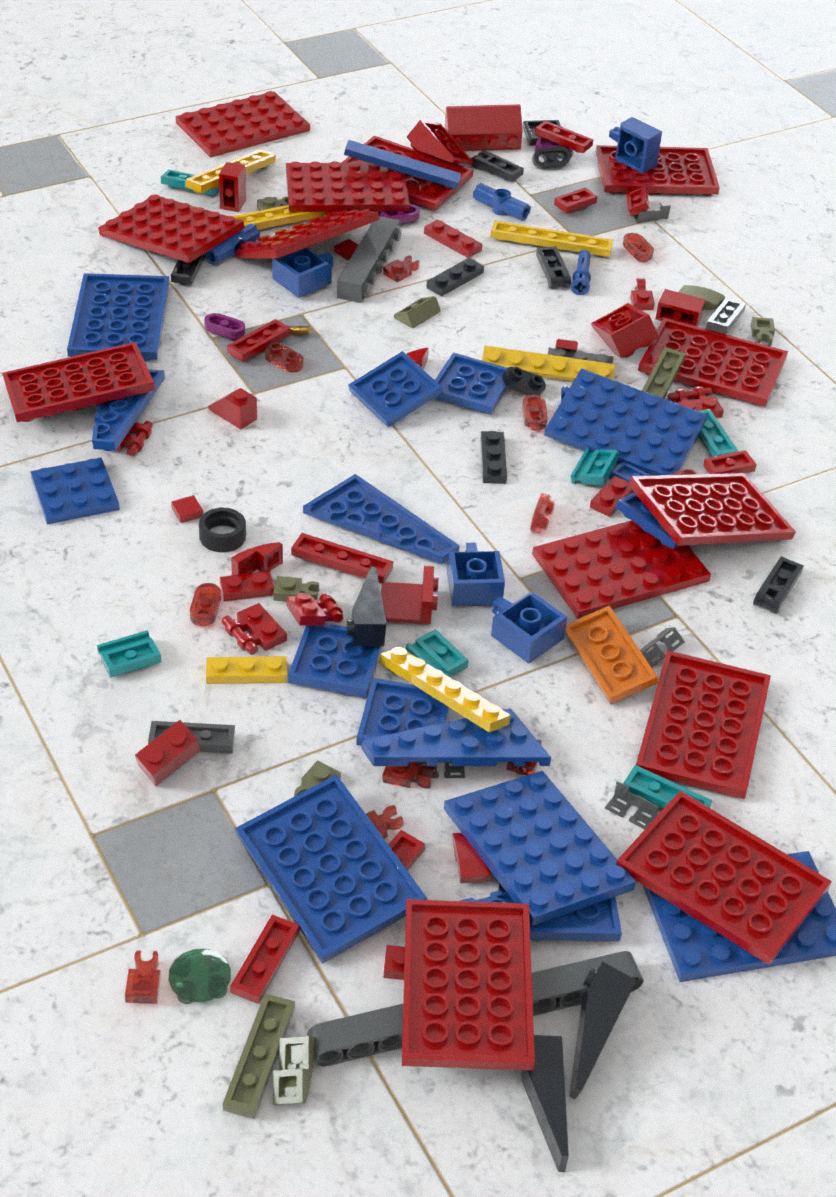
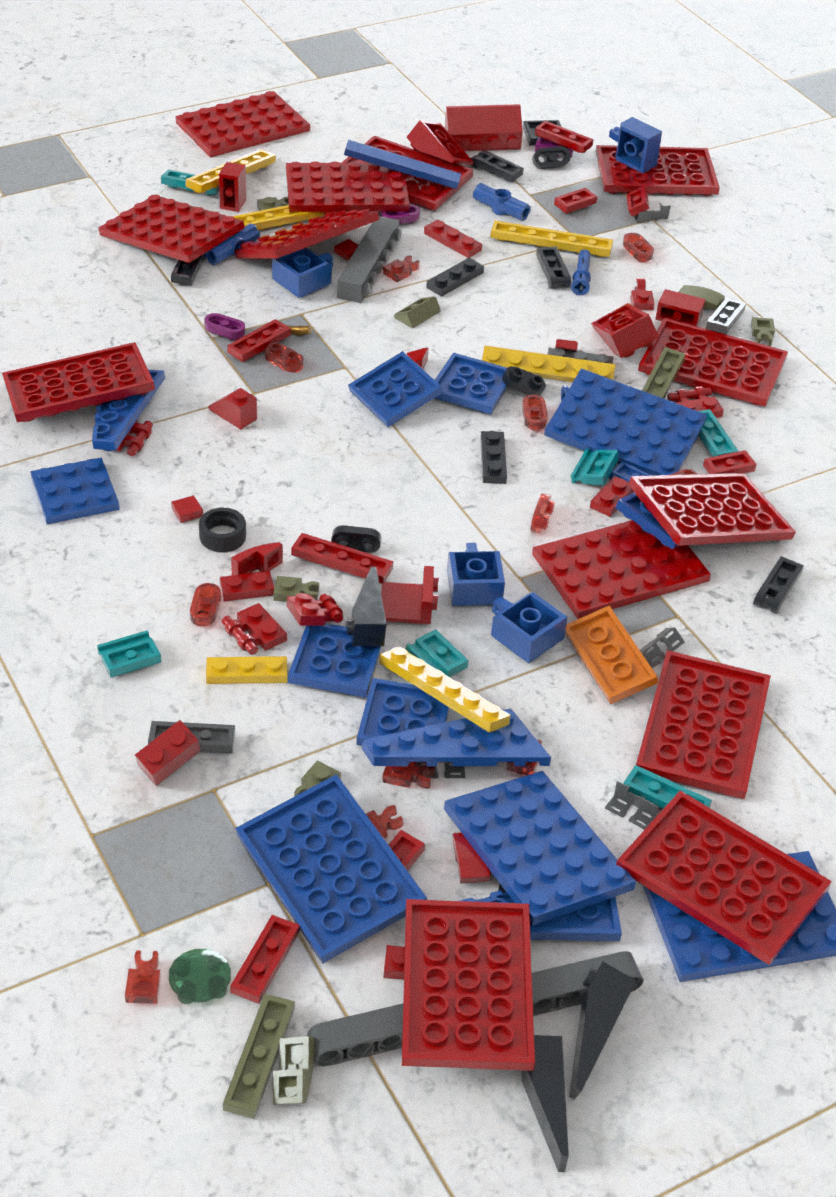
blue plate [67,273,169,360] -> none
blue wing [303,474,460,564] -> none
none -> black plate [331,525,382,553]

